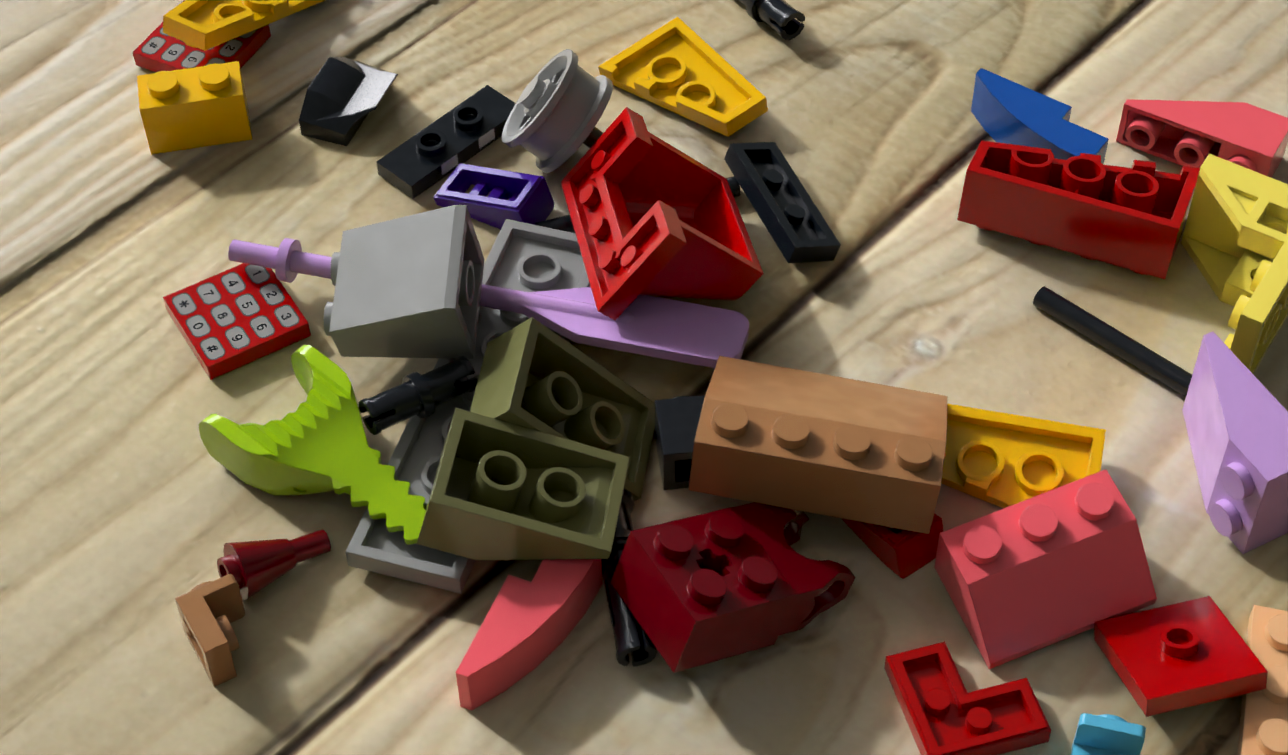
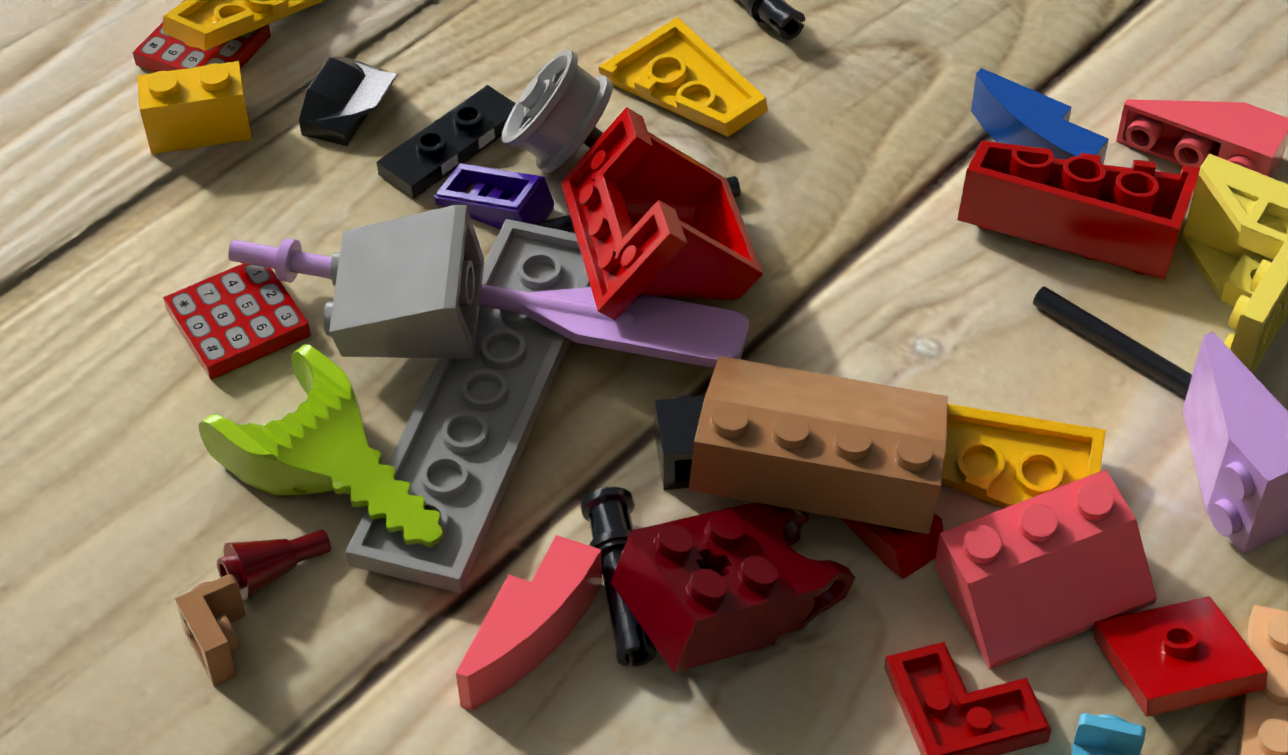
black pin [358,356,478,435] -> none
olive slope [417,408,630,560] -> none
olive slope [470,317,655,502] -> none
black plate [724,142,841,264] -> none

